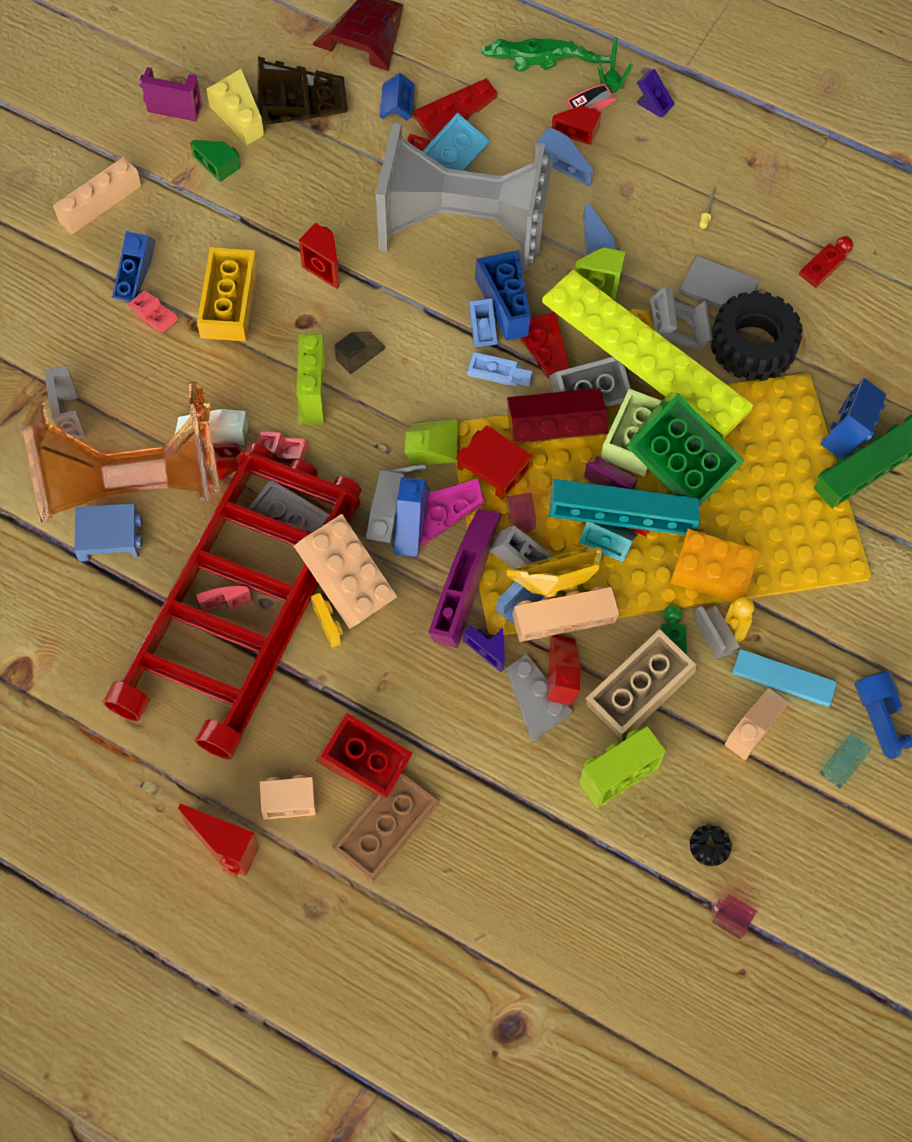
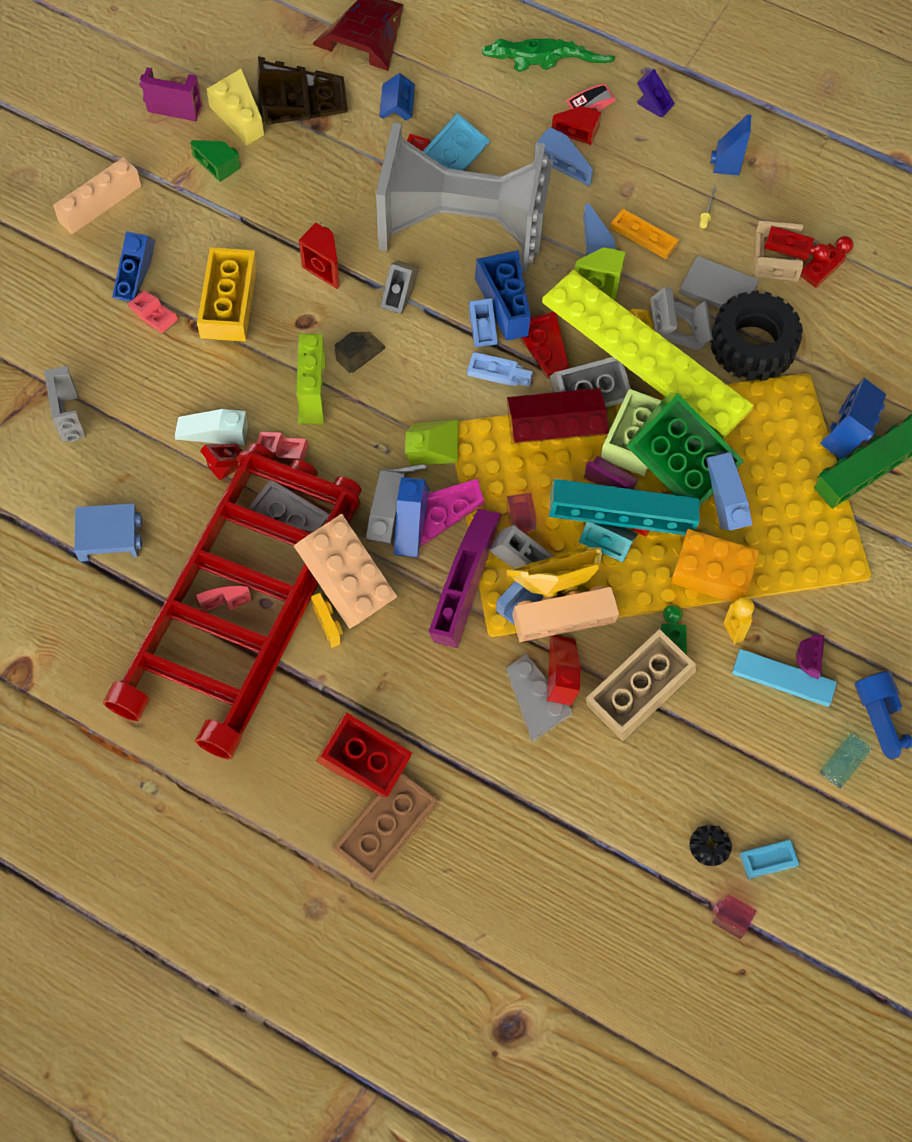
clear orange panel [21,382,220,523] -> none
red slope [178,803,259,876] -> none
light nougat brick [260,775,316,820] -> none
red wing [414,78,497,141] -> none
red panel [456,425,532,500] -> none
dark purple slope [463,625,505,673] -> none
lime brick [579,726,666,808] -> none
green plant [598,37,633,93] -> none
light grey panel [693,606,740,660] -> none
light nougat slope [725,688,789,760] -> none
none -> dark grey slope [380,260,419,314]
none -> light orange plate [610,209,679,260]
none -> medium blue slope [706,452,752,531]
none -> blue slope [710,115,751,176]
none -> medium azure tile [739,839,799,880]
none -> tan window [754,221,803,281]
none -> red plate [764,226,831,262]
none -> magenta plate [796,634,825,679]

